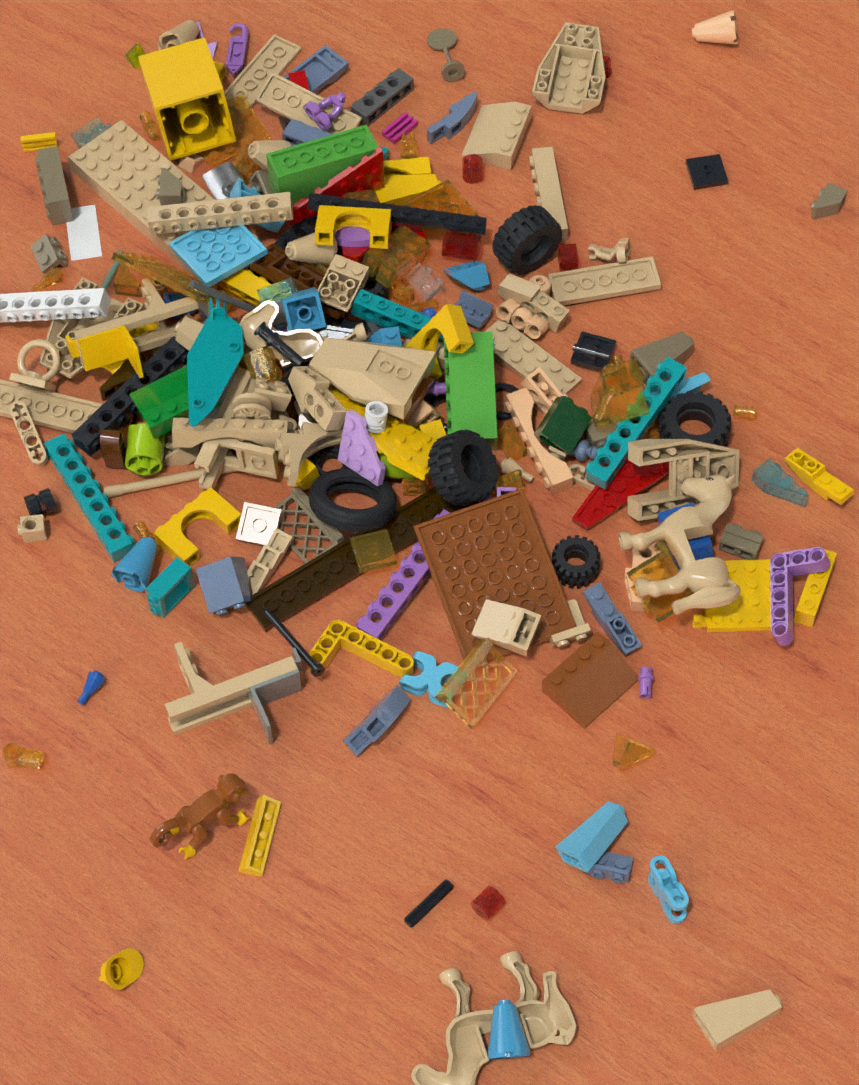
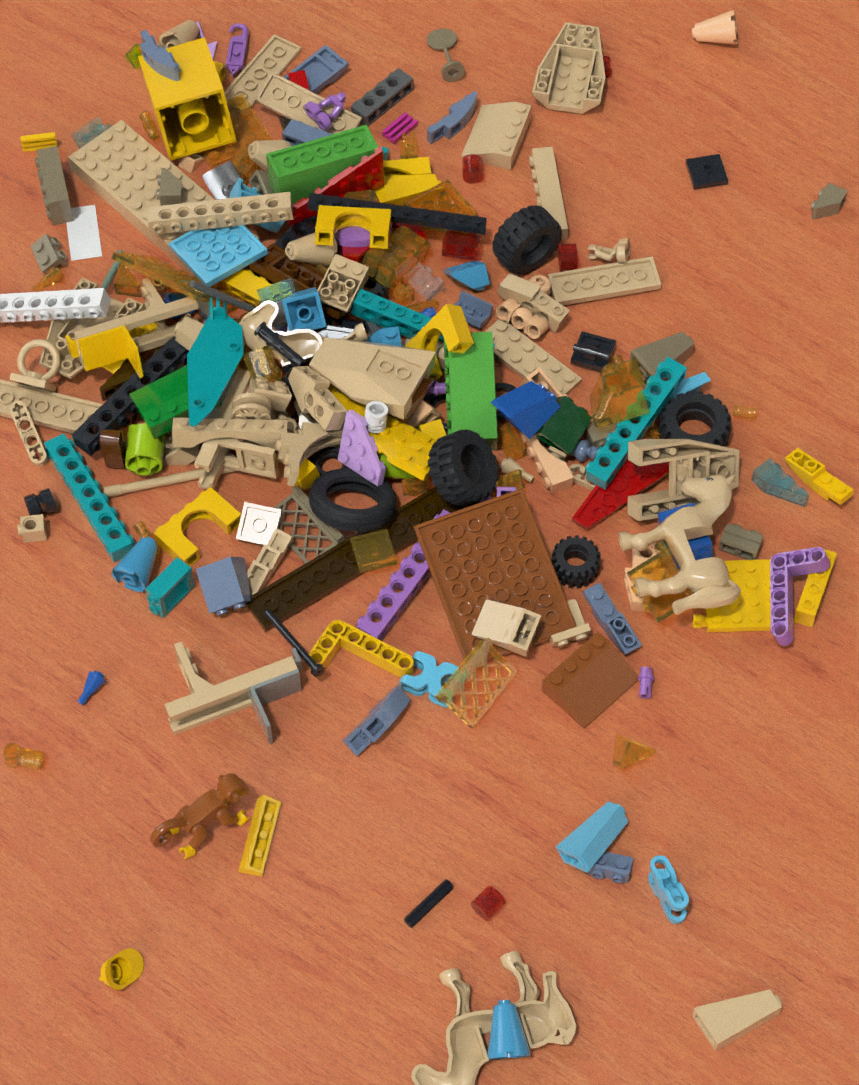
none -> sand blue slope [139,30,181,81]
none -> blue slope [491,381,561,439]

